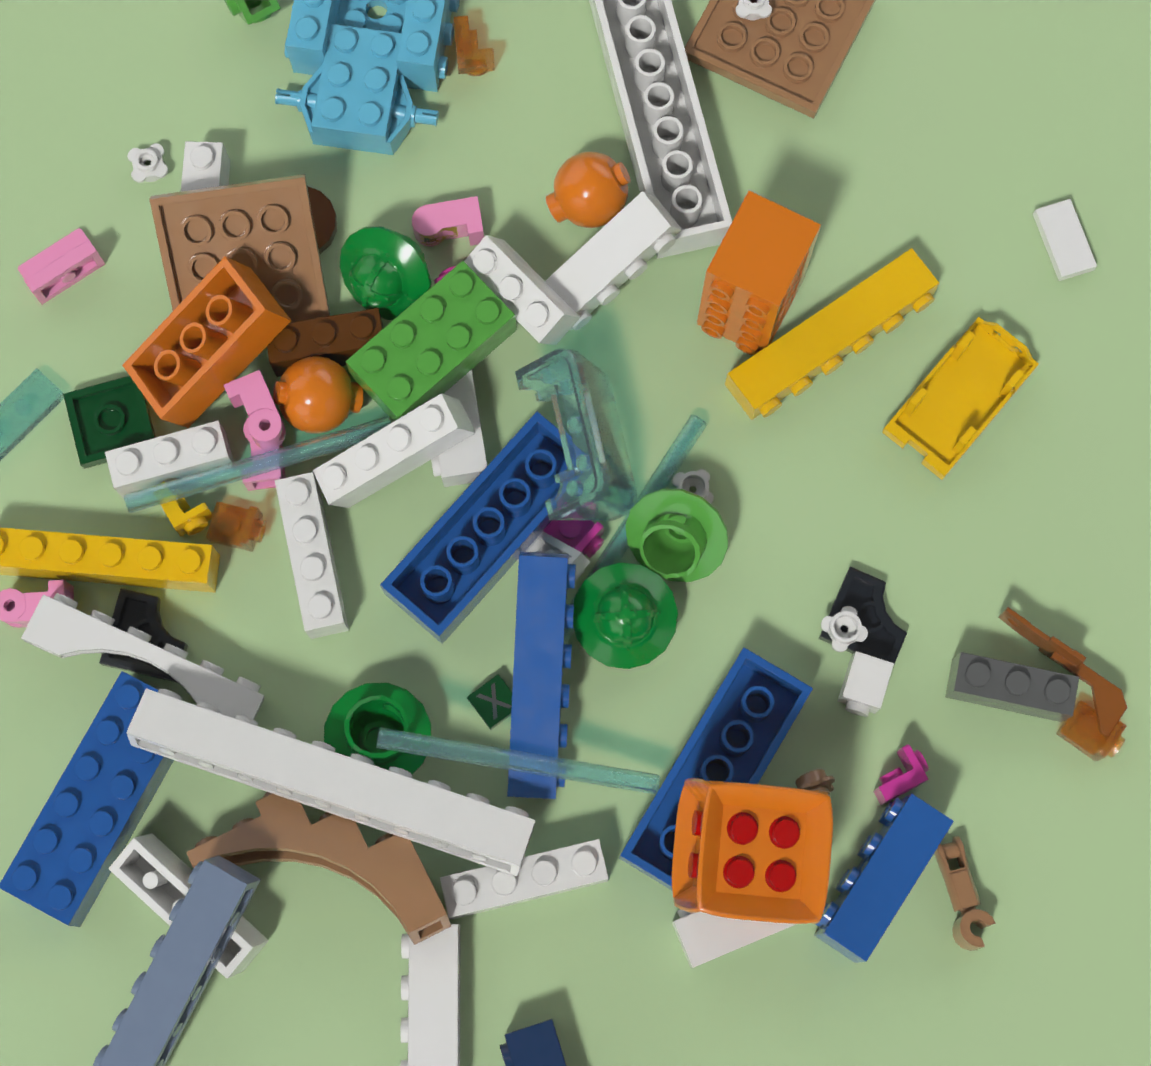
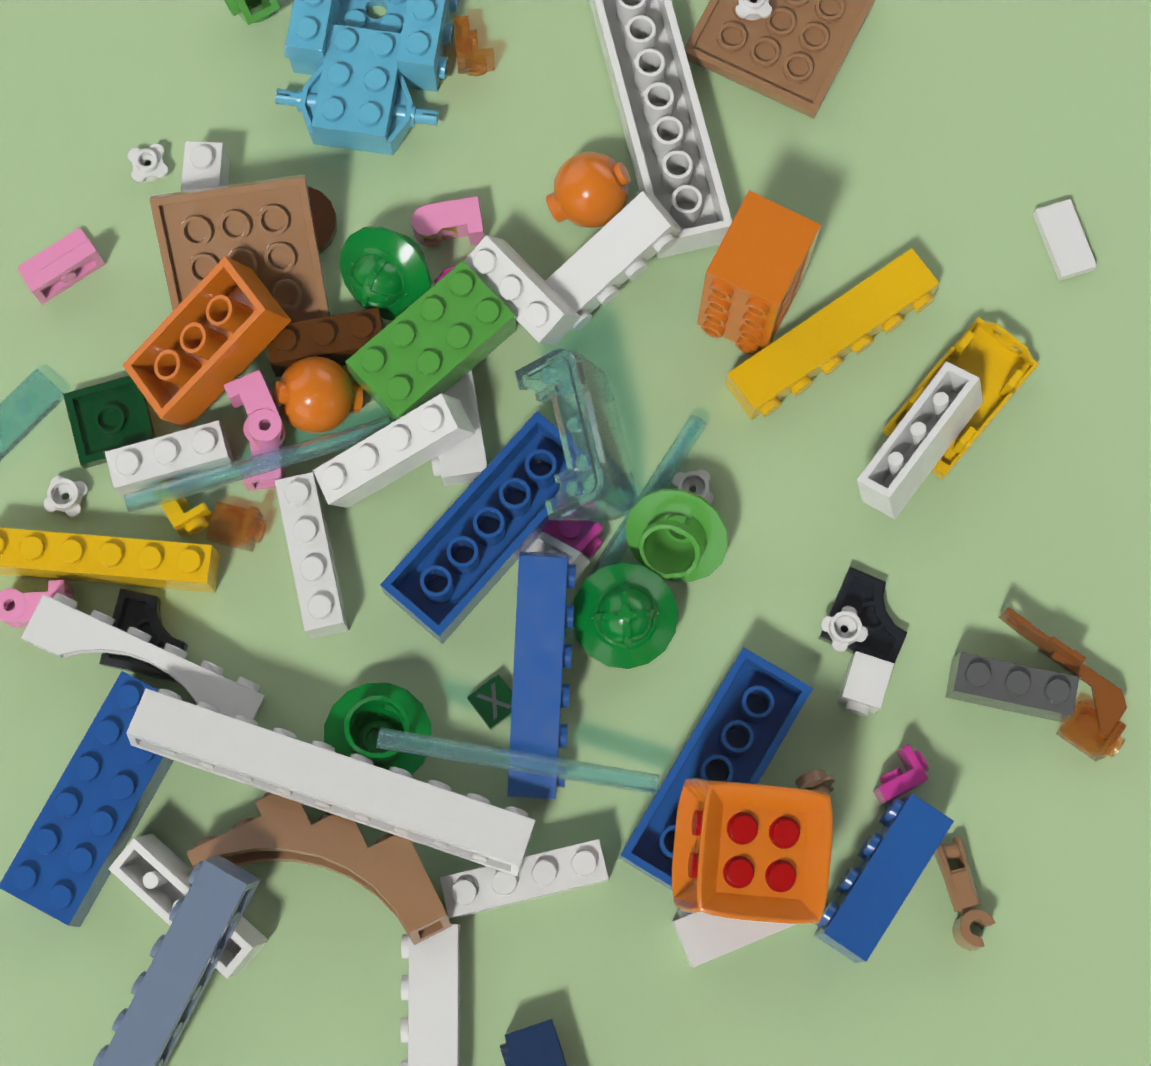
none -> white plate [44,475,88,518]
none -> white brick [857,361,983,520]

